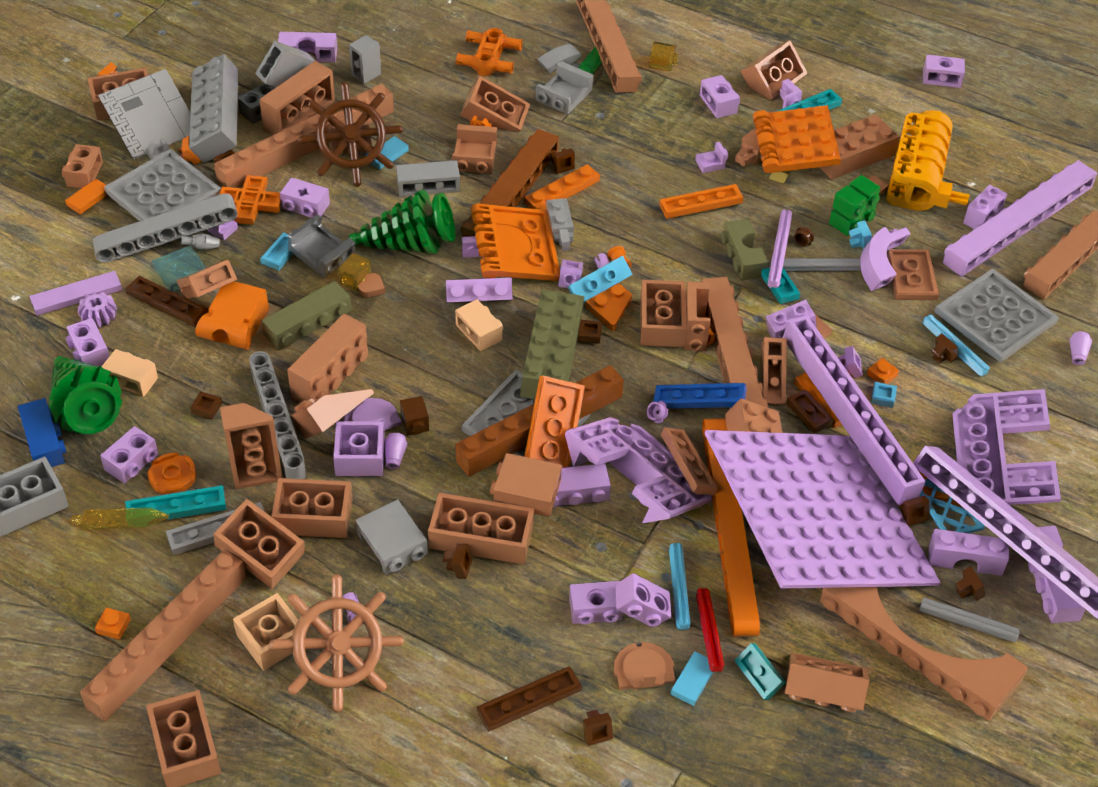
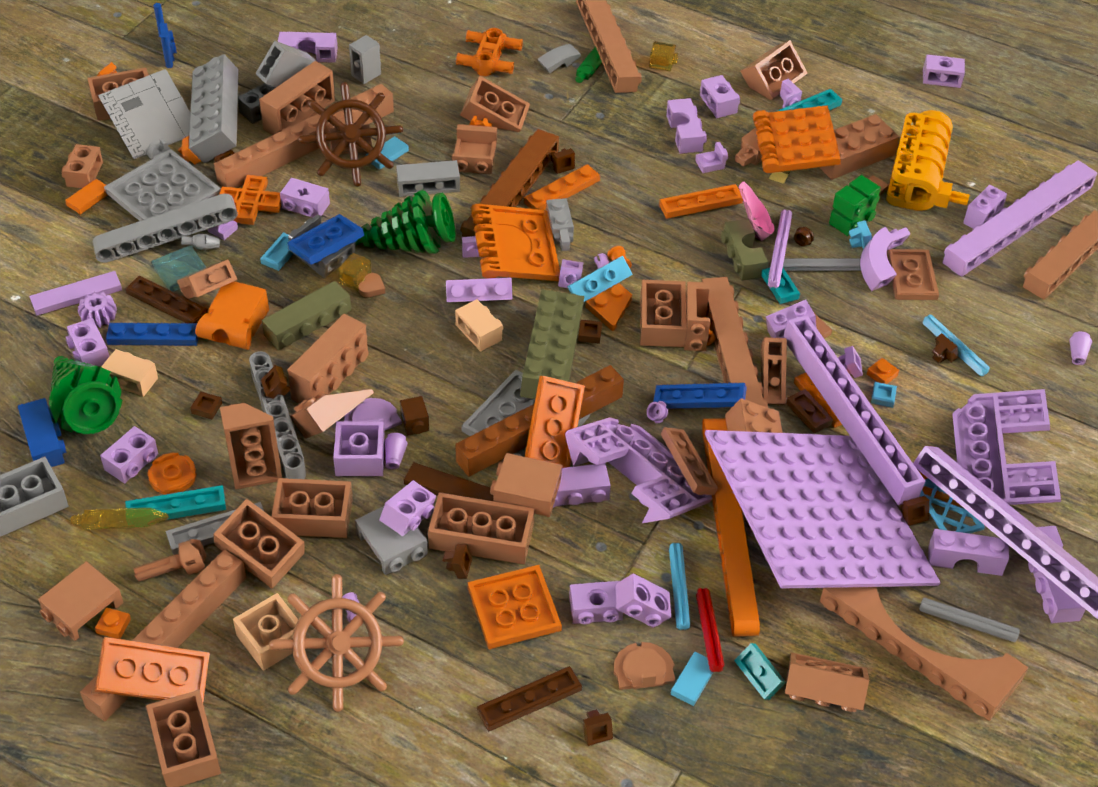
light grey panel [536,61,593,114] -> none
light grey plate [934,268,1059,363] -> none
reddish brown tile [955,566,985,601] -> none
none -> nougat panel [38,561,124,641]
none -> orange tile [95,637,210,702]
none -> blue plate [106,323,198,346]
none -> nougat piece [134,539,206,582]
none -> blue plate [153,3,177,68]
none -> reddish brown tile [261,365,291,399]
none -> blue plate [287,214,364,265]
none -> lavender brick [380,480,436,536]
none -> reddish brown tile [404,462,494,501]
none -> orange plate [468,565,562,650]
none -> lavender arch [666,98,707,154]
none -> bright pink piece [738,182,774,241]

